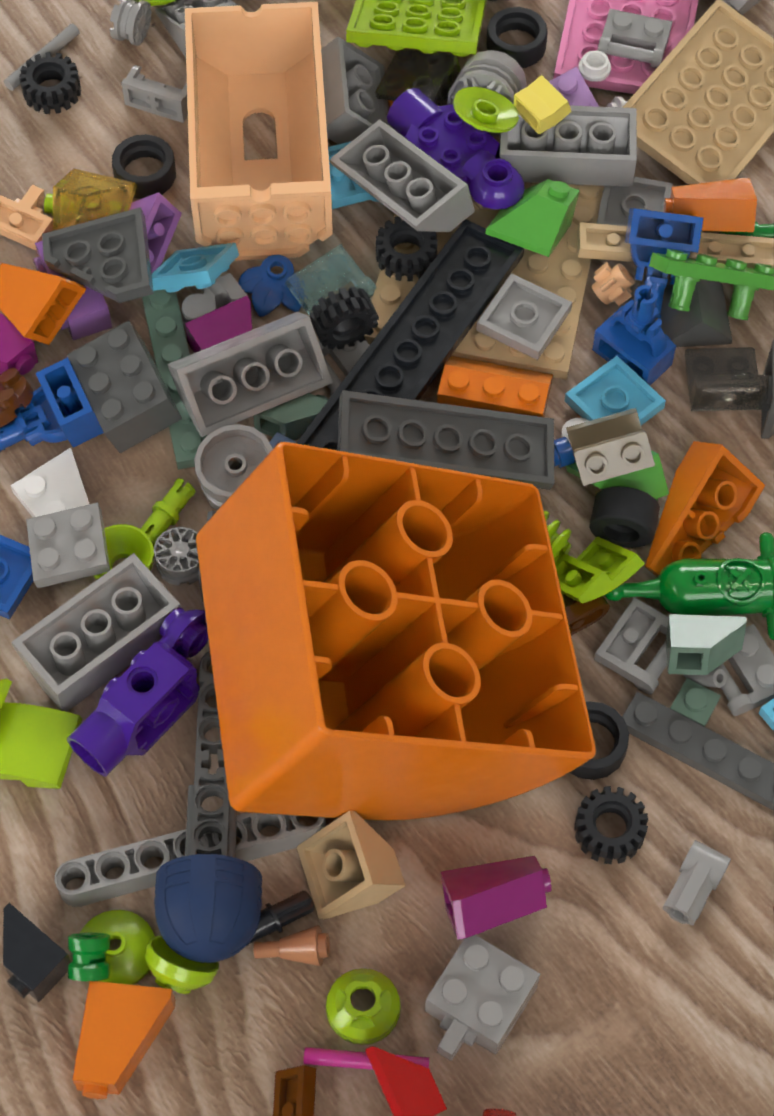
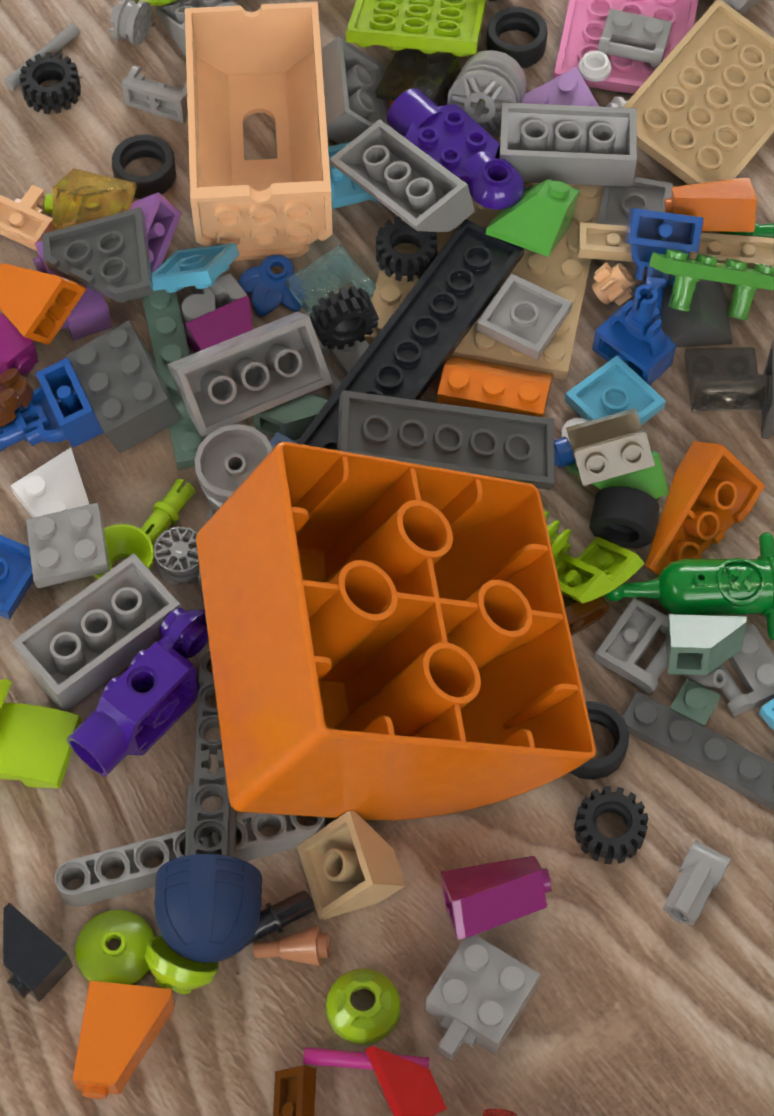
green wheel [68,932,110,981] -> none
lime dish [453,87,519,133] -> none
light yellow piece [513,75,572,135] -> none

